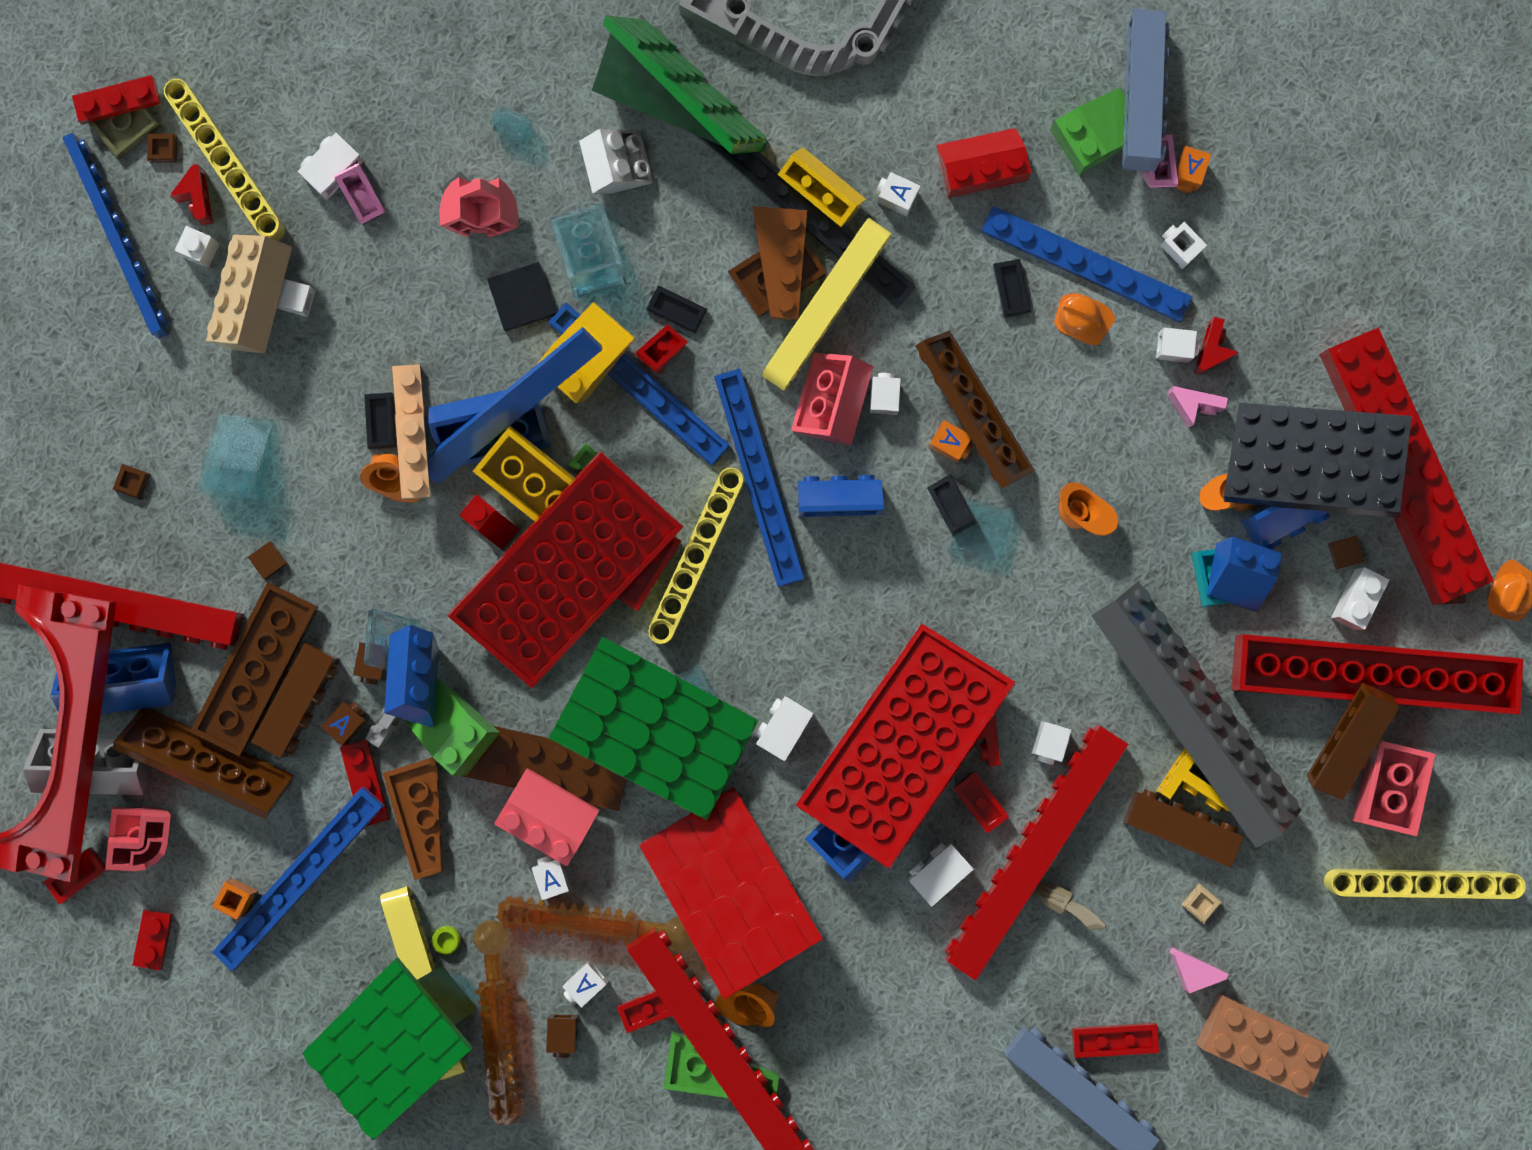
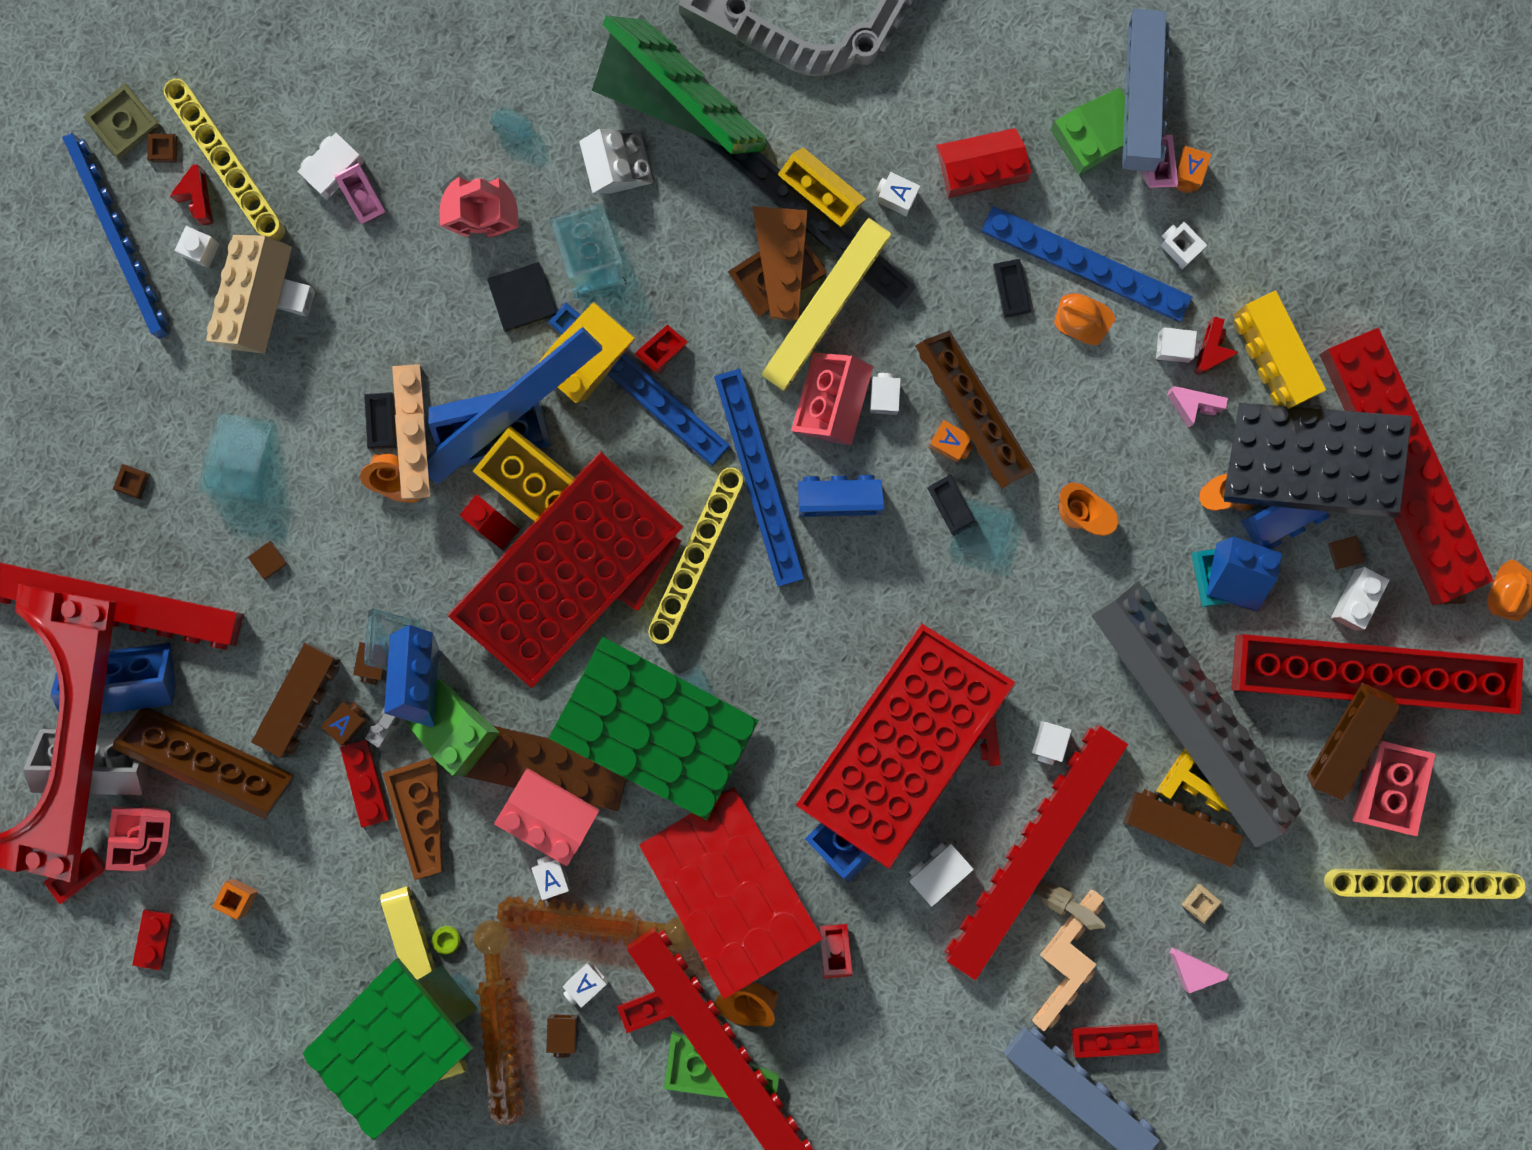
red plate [72,75,161,125] -> none
reddish brown plate [190,582,319,757] -> none
blue plate [212,787,385,971] -> none
bright green tile [568,443,598,471] -> none
black tile [646,285,707,334] -> none
white brick [754,696,814,761] -> none
red plate [952,772,1009,834] -> none
nougat brick [1196,993,1330,1098] -> none
none -> slope [819,924,852,979]
none -> light nougat bracket [1032,889,1105,1031]
none -> yellow brick [1233,290,1326,409]

